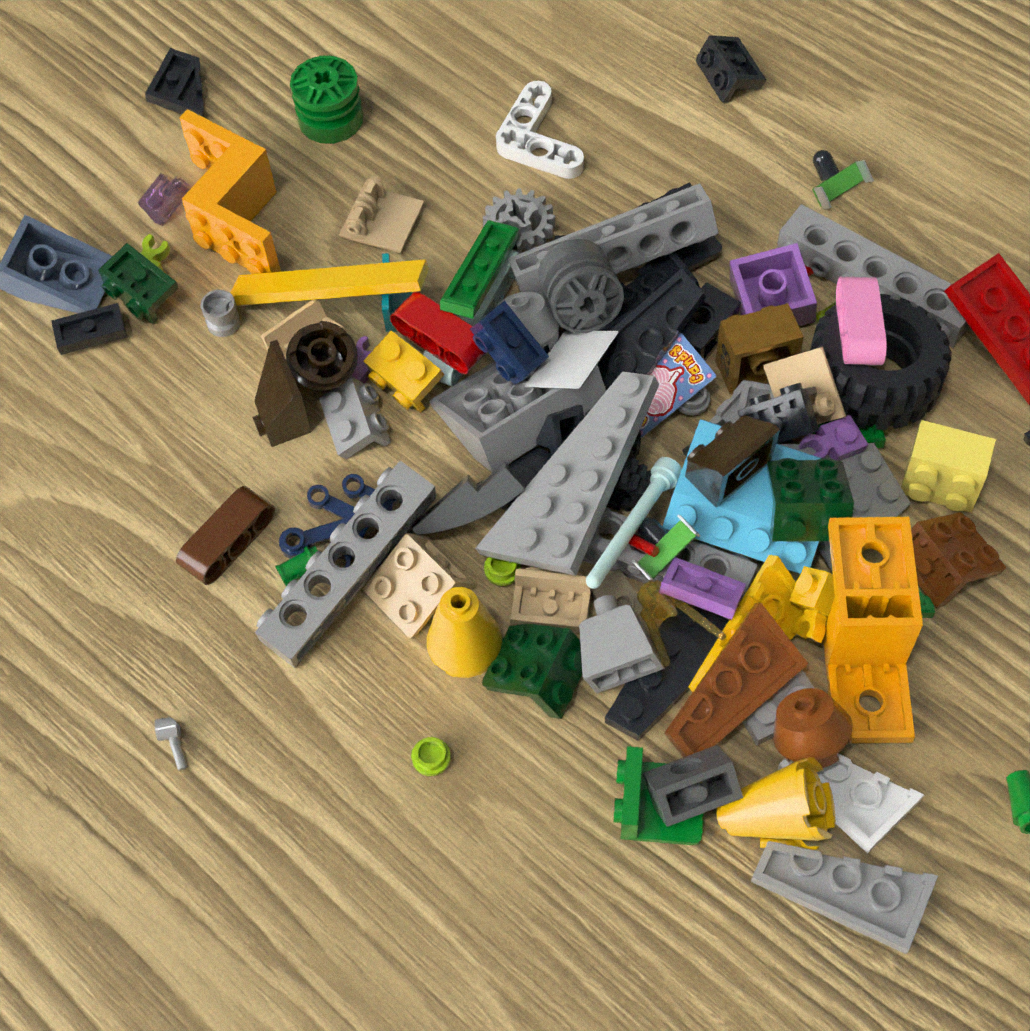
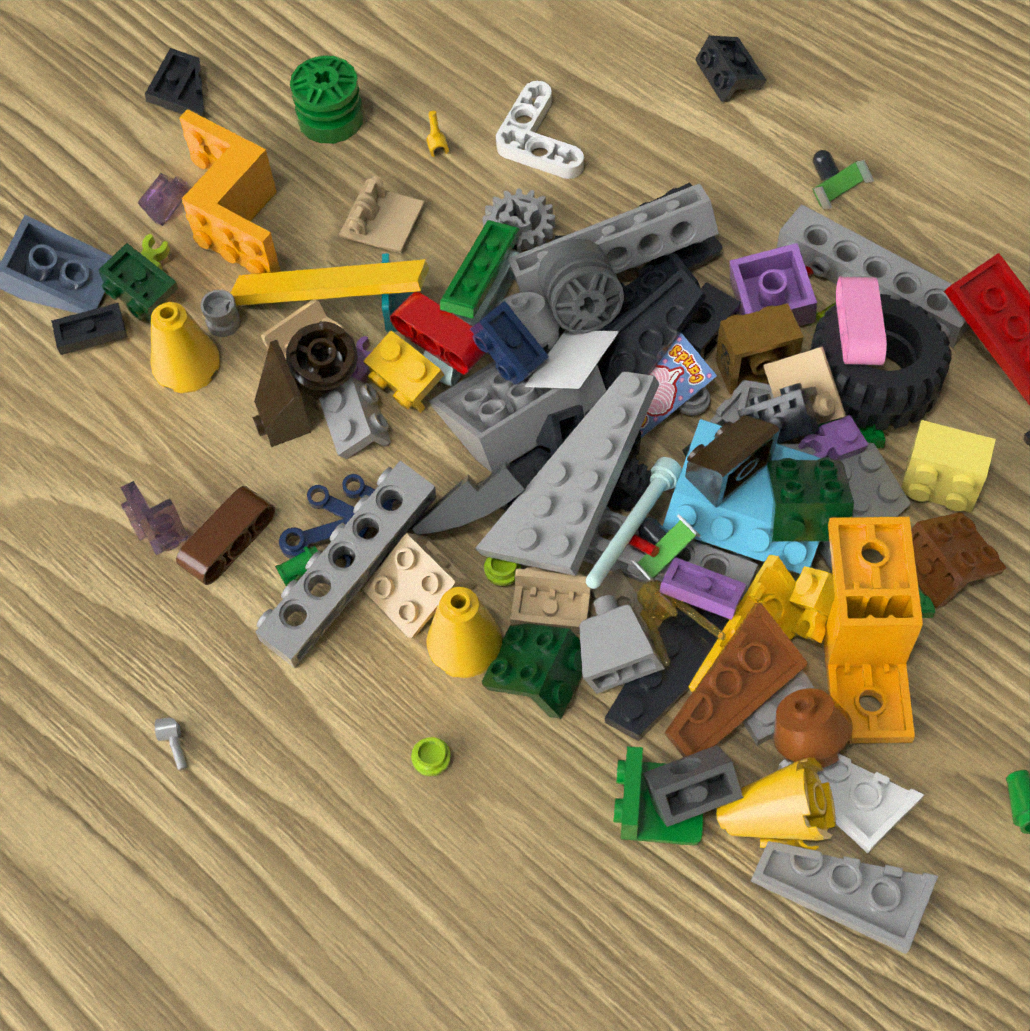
none -> bracket [120,481,188,555]
none -> yellow cone [151,302,220,393]
none -> yellow hand [426,111,449,157]

